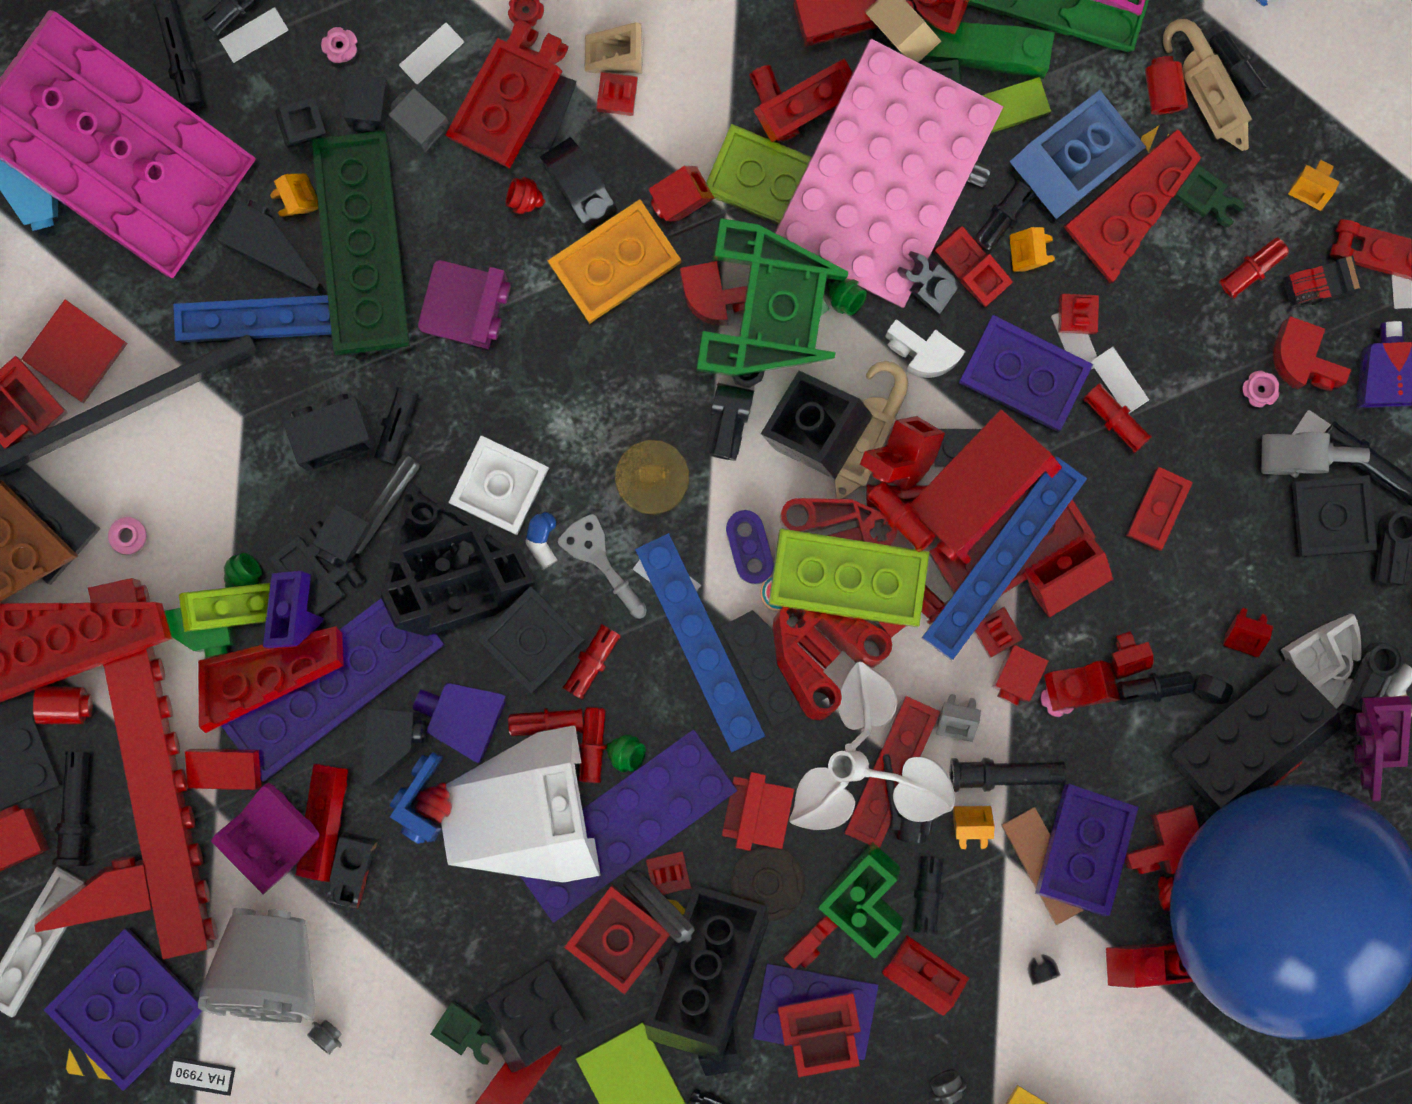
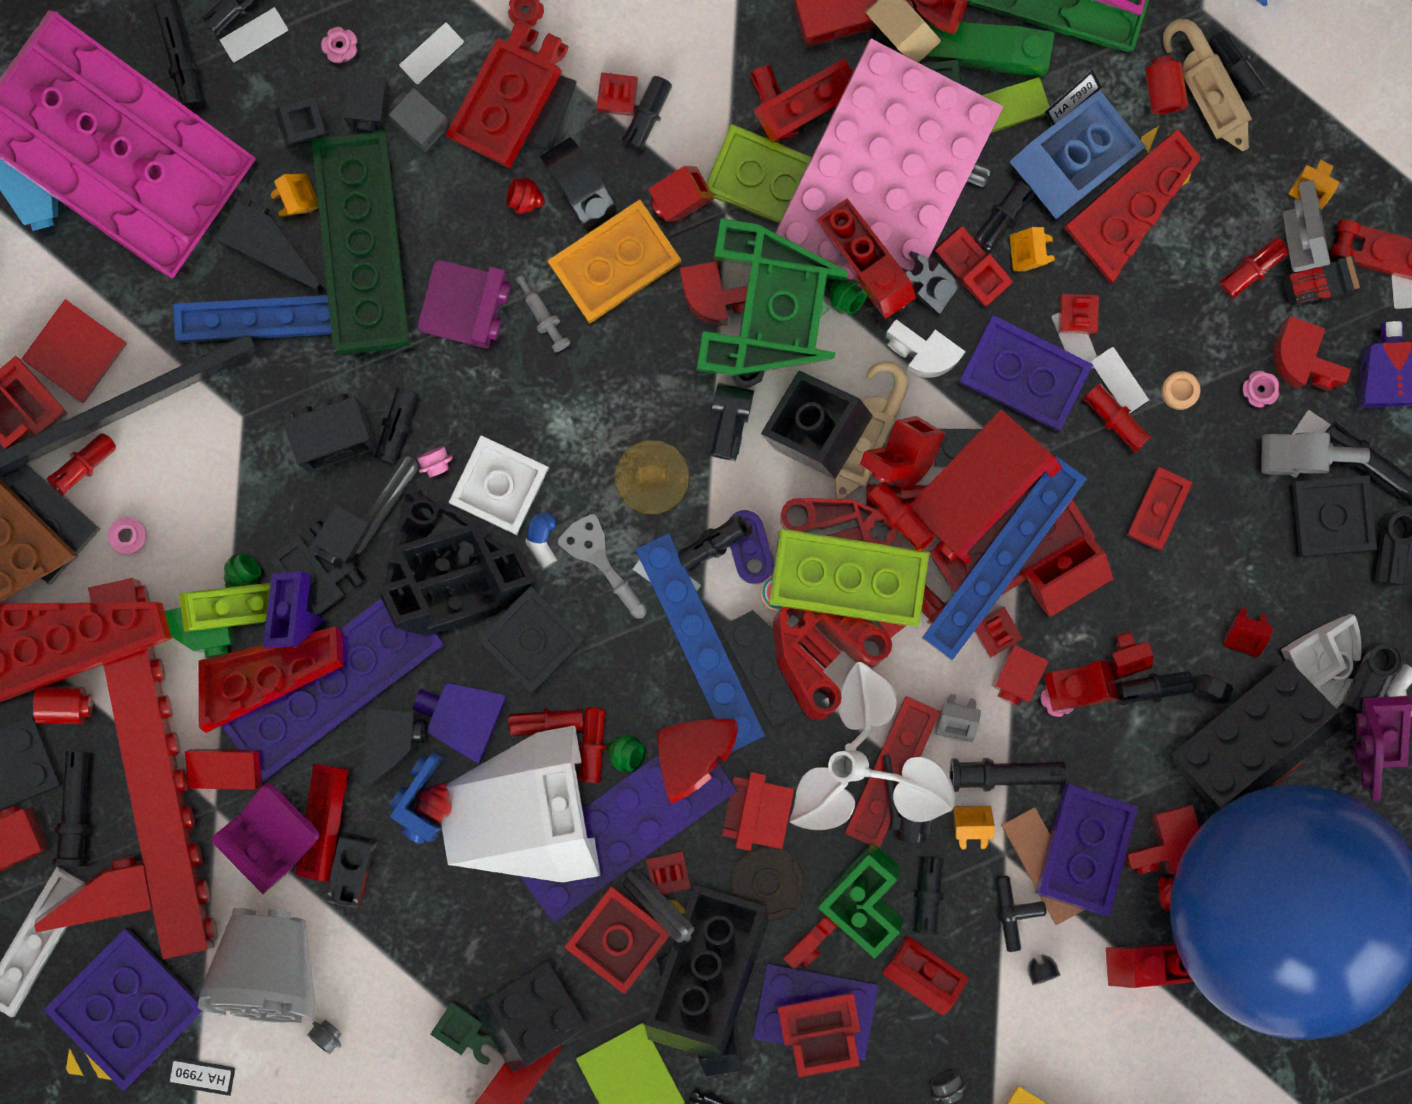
red pin [562,624,621,700] -> none
tan slope [585,22,643,74] -> none
dark green plate [1174,164,1245,228] -> none
none -> red axle [47,433,116,496]
none -> bright pink plate [417,446,453,477]
none -> light grey piece [516,275,570,352]
none -> black axle [621,76,672,150]
none -> red brick [657,719,738,803]
none -> black pin [678,514,750,571]
none -> red slope [817,198,916,319]
none -> black piece [995,876,1047,952]
none -> sticker [1045,69,1102,126]
none -> light nougat tile [1161,371,1201,410]
none -> light grey bracket [1283,180,1331,272]

